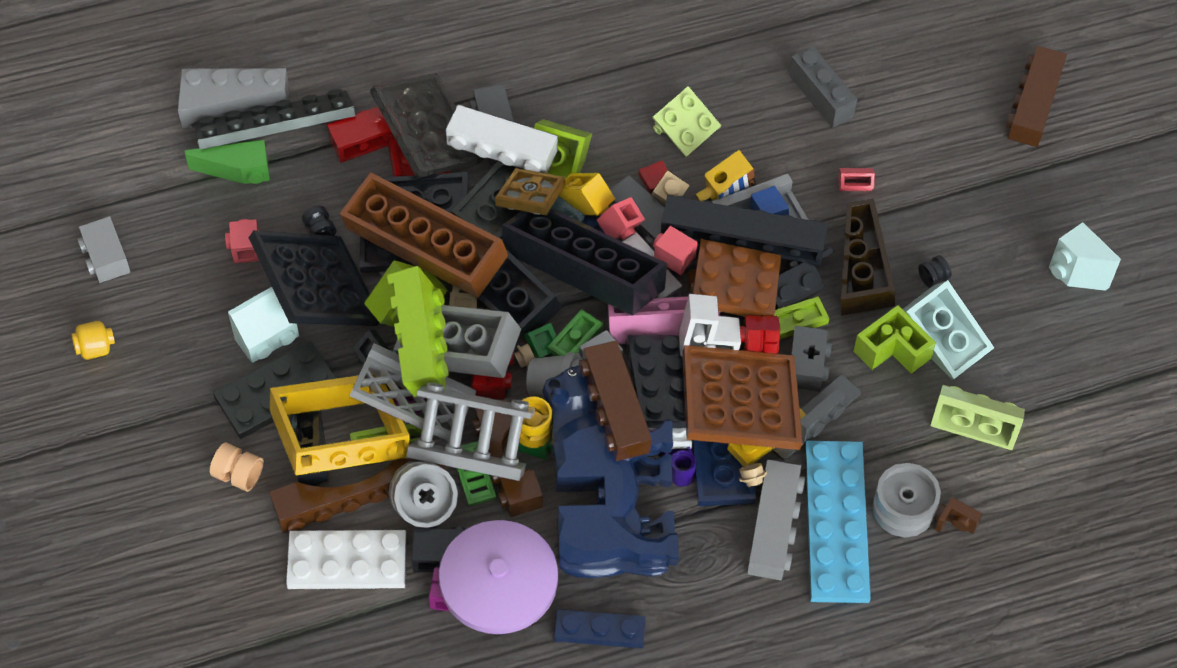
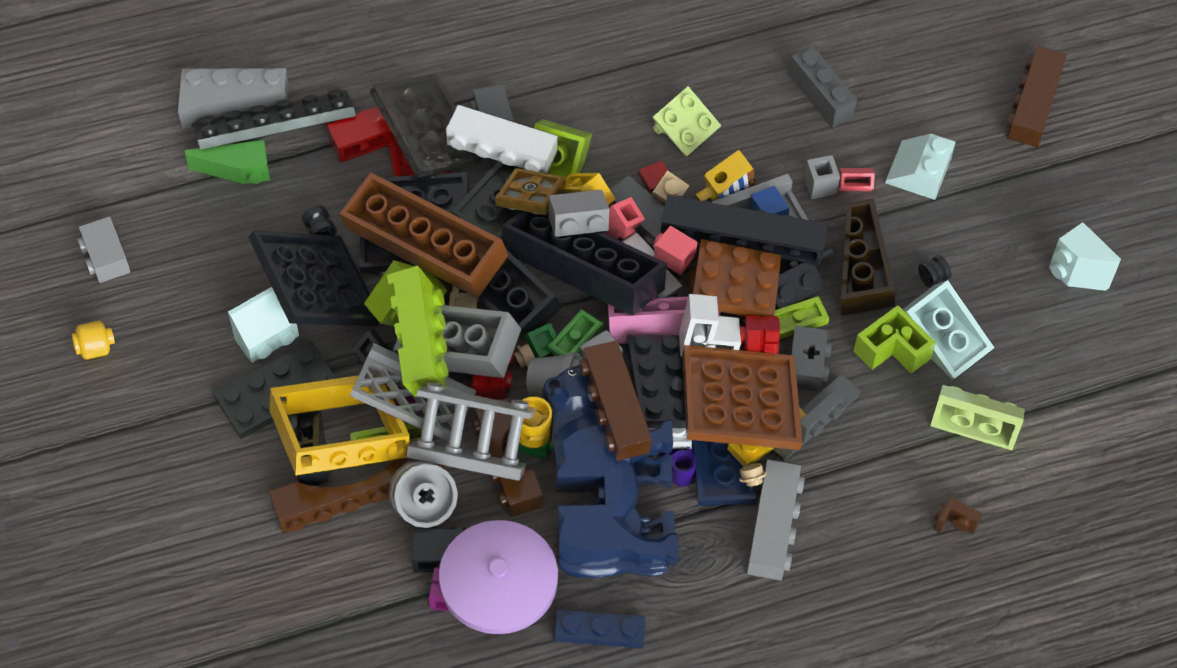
light nougat wheel [210,442,264,492] -> none
coral brick [225,219,259,264] -> none
white plate [287,530,406,589] -> none
bright green slope [455,441,496,507] -> none
medium azure plate [805,441,870,603] -> none
light grey wheel [872,463,941,538] -> none
none -> light grey brick [548,190,609,237]
none -> light grey brick [804,155,840,199]
none -> light aqua slope [885,134,956,200]

